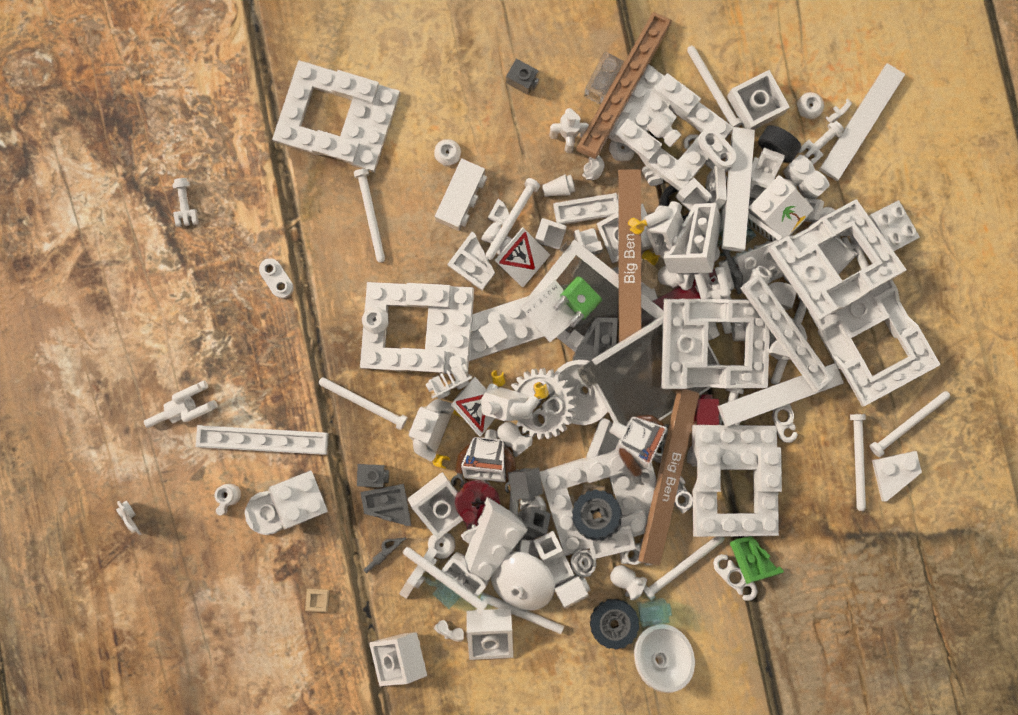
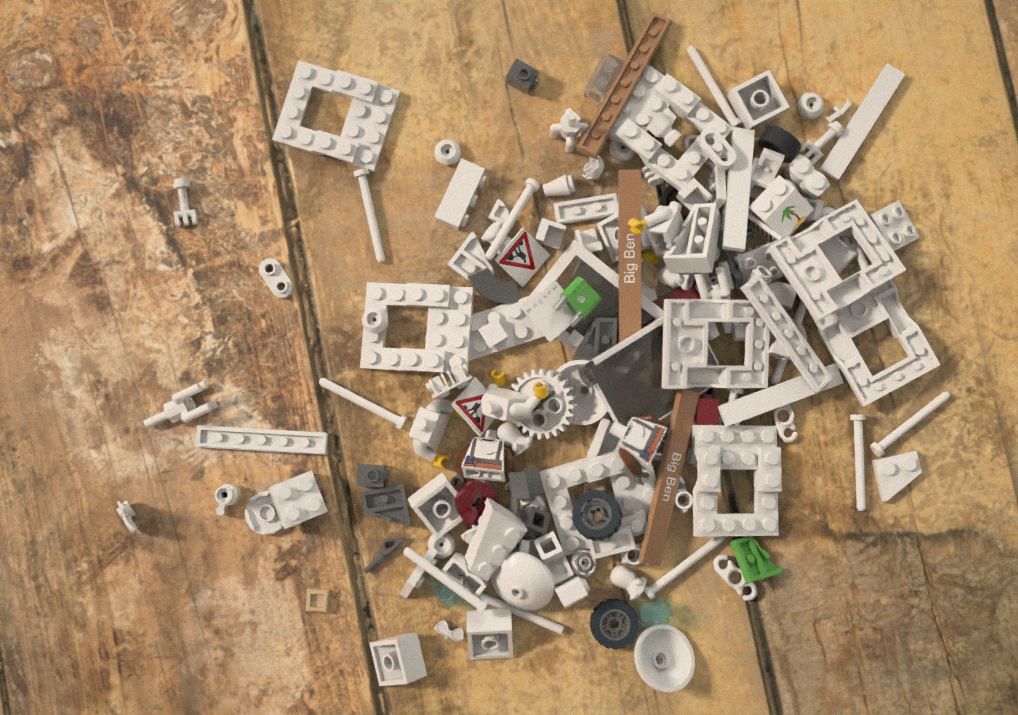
none -> dark grey tile [467,268,521,304]

